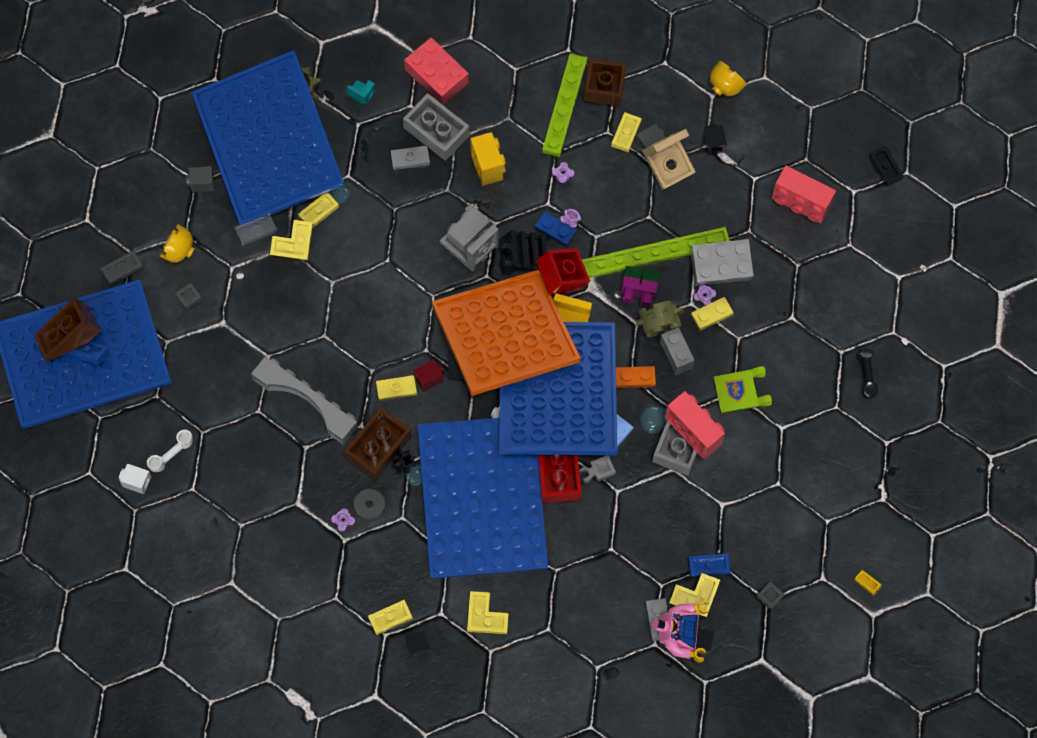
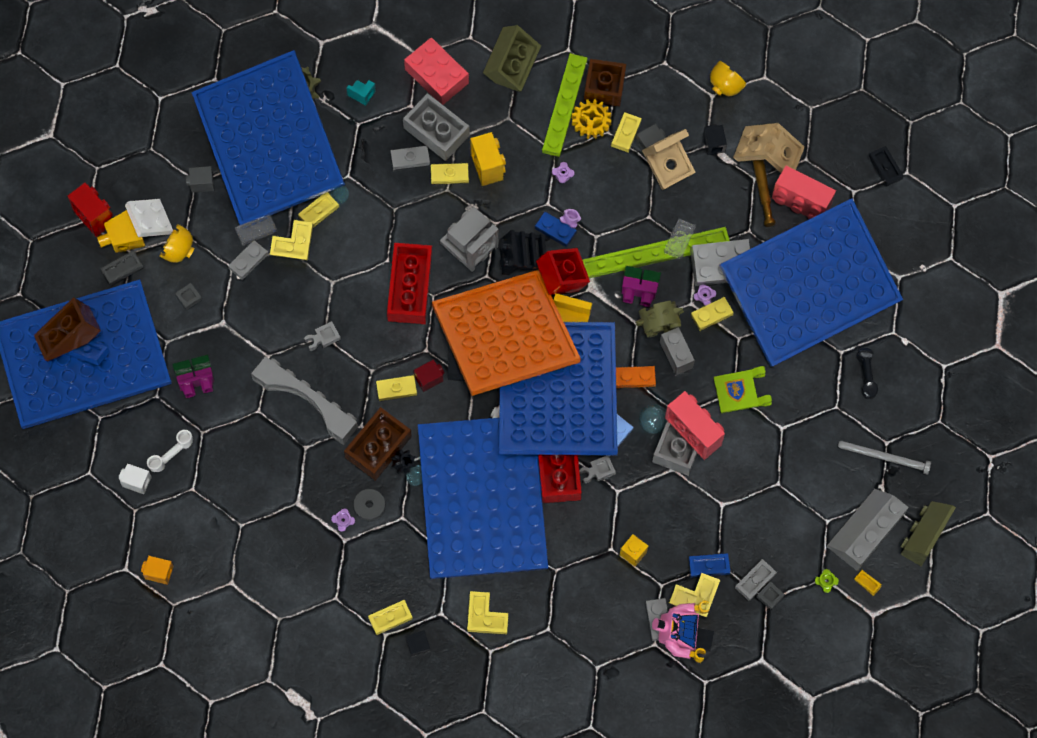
none -> red brick [67,183,113,237]
none -> yellow torso [97,210,145,253]
none -> white plate [125,199,173,237]
none -> light orange brick [141,556,174,585]
none -> magenta hips [172,355,214,398]
none -> light grey plate [228,240,268,280]
none -> light grey plate [304,321,341,351]
none -> red brick [387,243,433,324]
none -> light yellow plate [431,163,469,184]
none -> olive slope [483,25,541,92]
none -> yellow gear [572,99,612,139]
none -> yellow brick [620,534,648,567]
none -> clear plate [664,219,696,259]
none -> blue plate [719,198,903,367]
none -> tan bracket [733,123,804,173]
none -> light grey plate [735,559,777,601]
none -> pearl gold piece [753,159,776,227]
none -> lime plate [815,569,839,593]
none -> light grey slope [827,489,909,571]
none -> light grey bar [838,441,931,475]
none -> olive slope [901,501,956,566]

